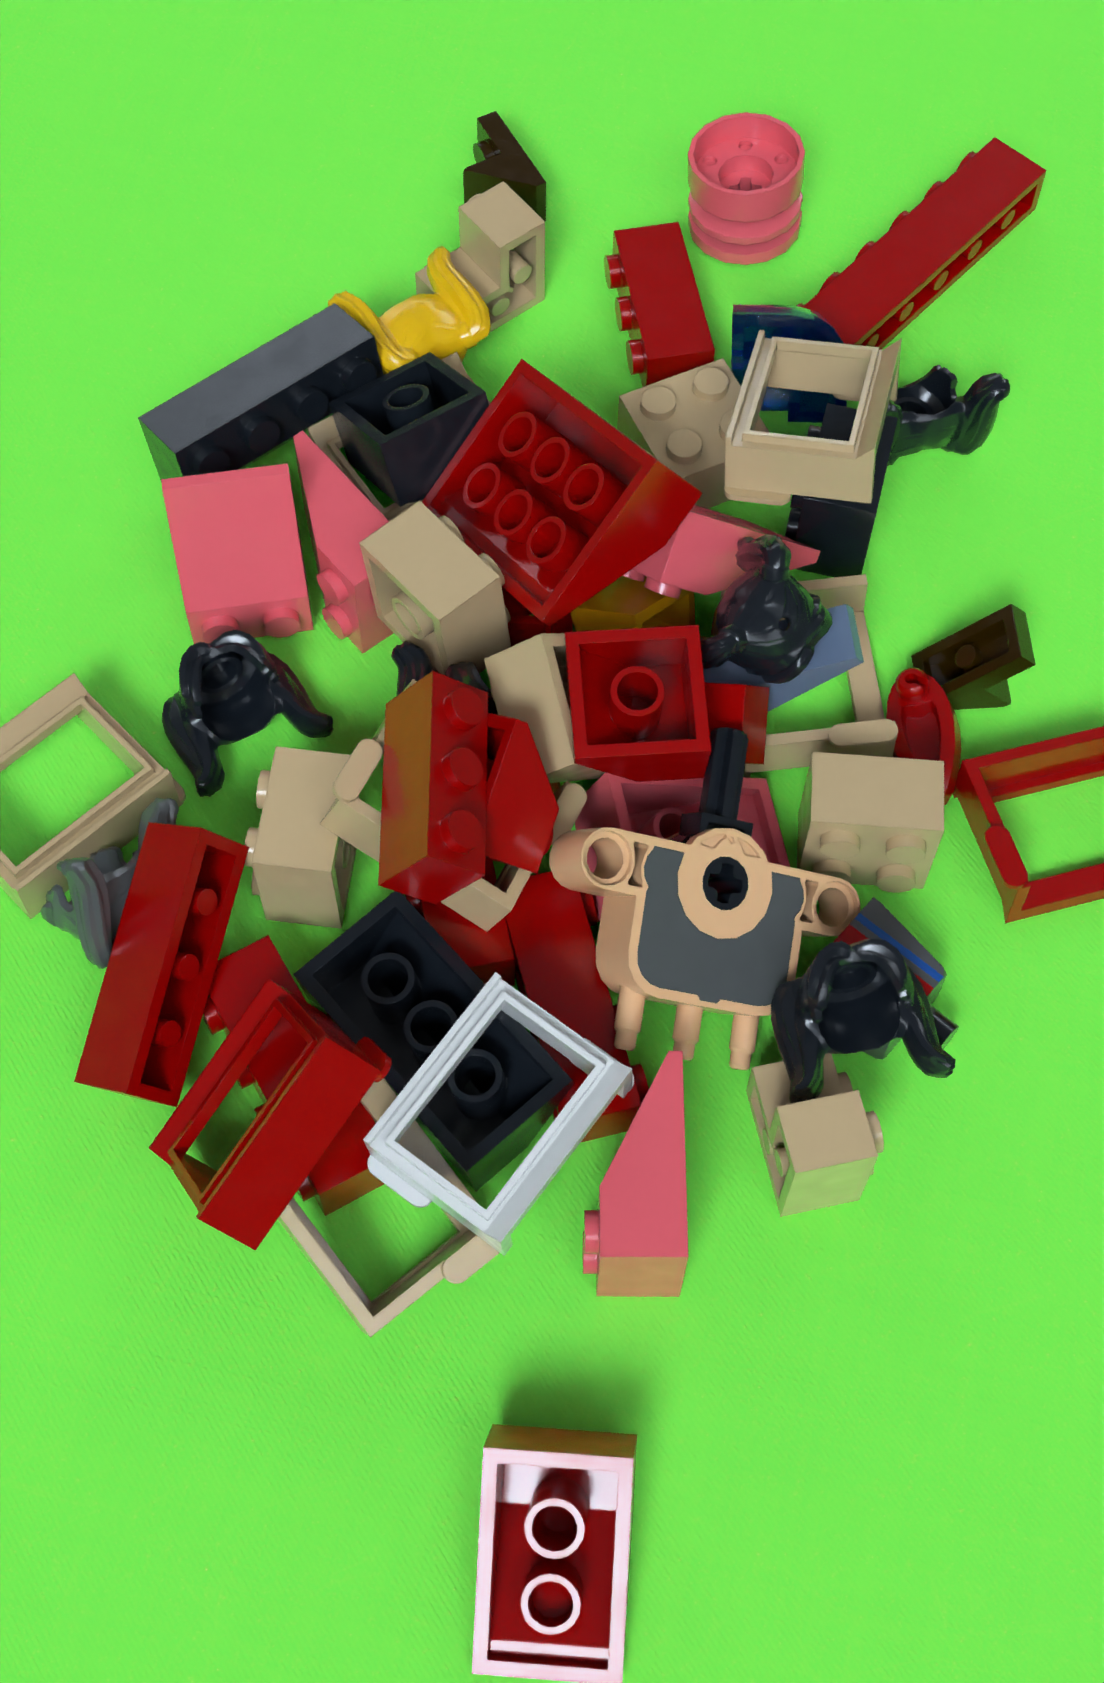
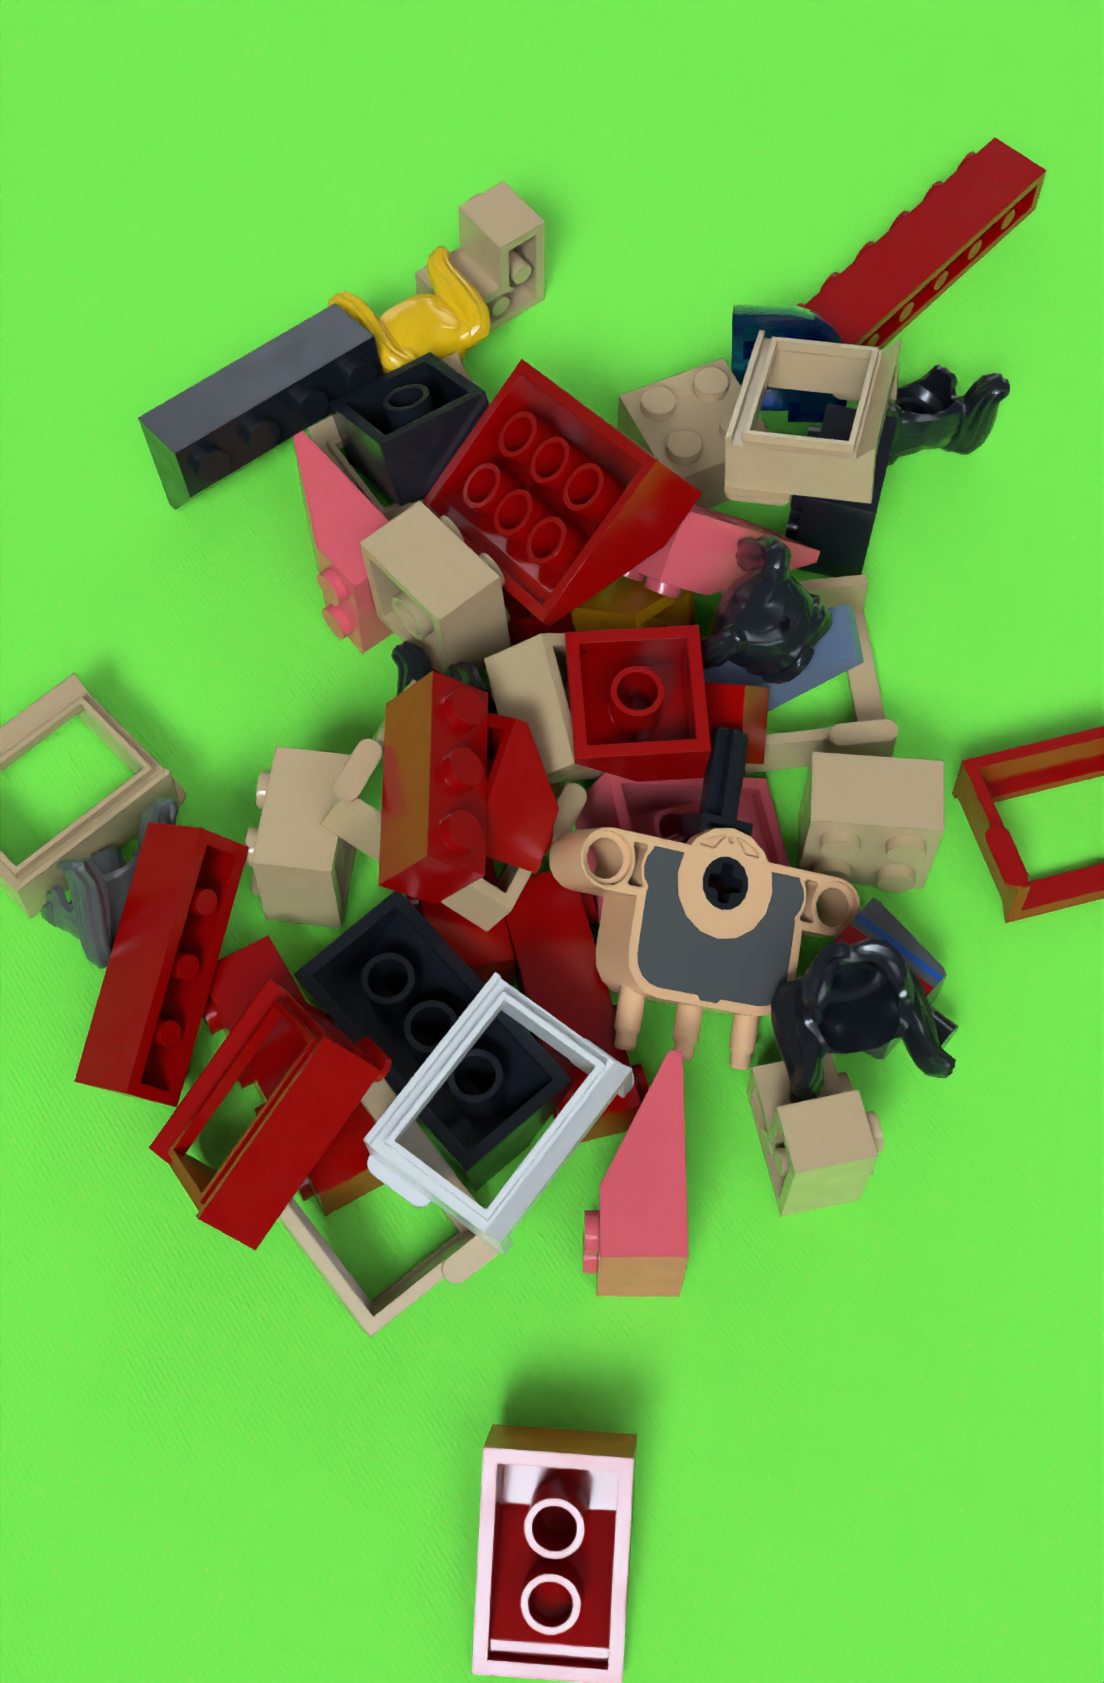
coral slope [161,463,314,644] -> none
black hair [162,630,334,797] -> none
dark brown slope [463,111,546,221] -> none
red brick [604,222,715,387] -> none
coral wheel [688,112,805,265] -> none
red arm [886,668,961,805] -> none
dark brown slope [911,604,1036,710] -> none

